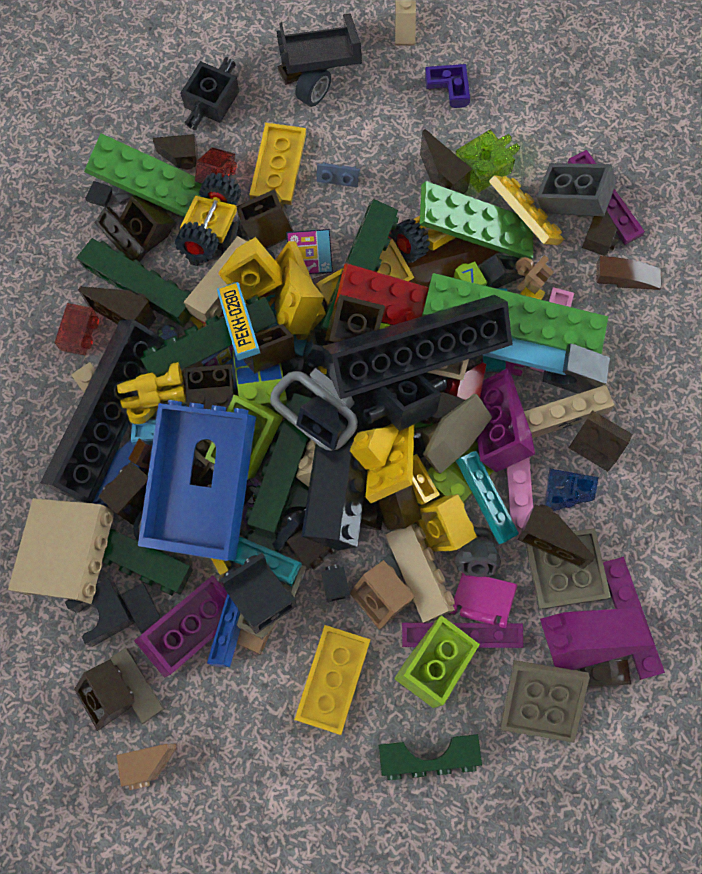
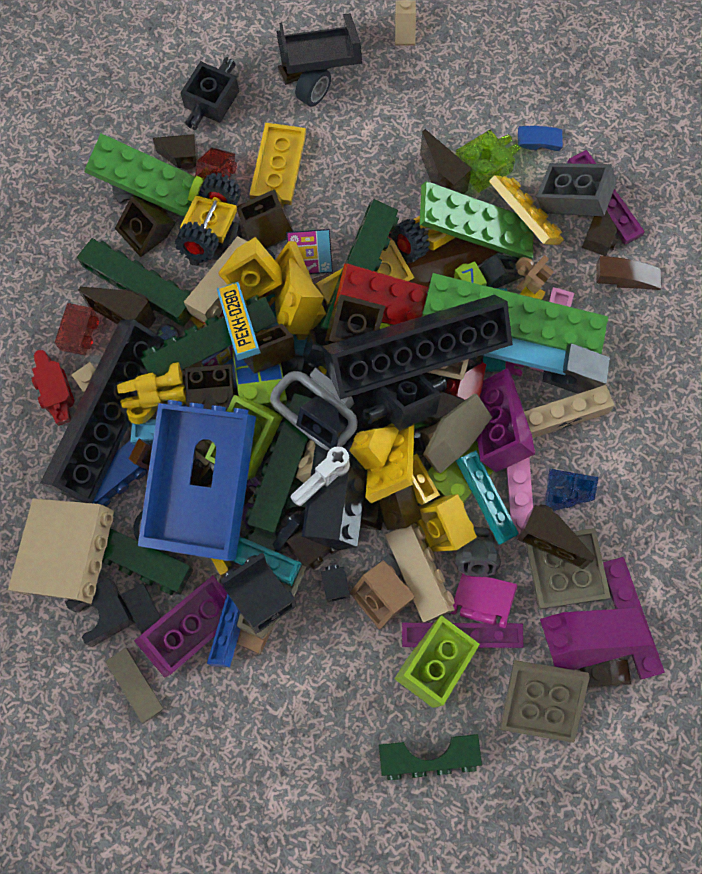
dark brown slope [74,659,135,731] -> none
black tile [85,181,113,207] -> none
dark brown tile [94,206,148,262] -> none
dark brown slope [98,462,148,525] -> none
medium nougat slope [116,744,177,790] -> none
yellow plate [294,625,371,735] -> none
sand blue hinge [317,162,360,187] -> none
dark purple brick [425,64,470,108] -> none
dark brown slope [568,410,633,472] -> none
none -> red hinge [31,349,75,426]
none -> lime tile [188,175,204,202]
none -> white connector [291,447,350,506]
none -> blue slope [518,126,563,151]

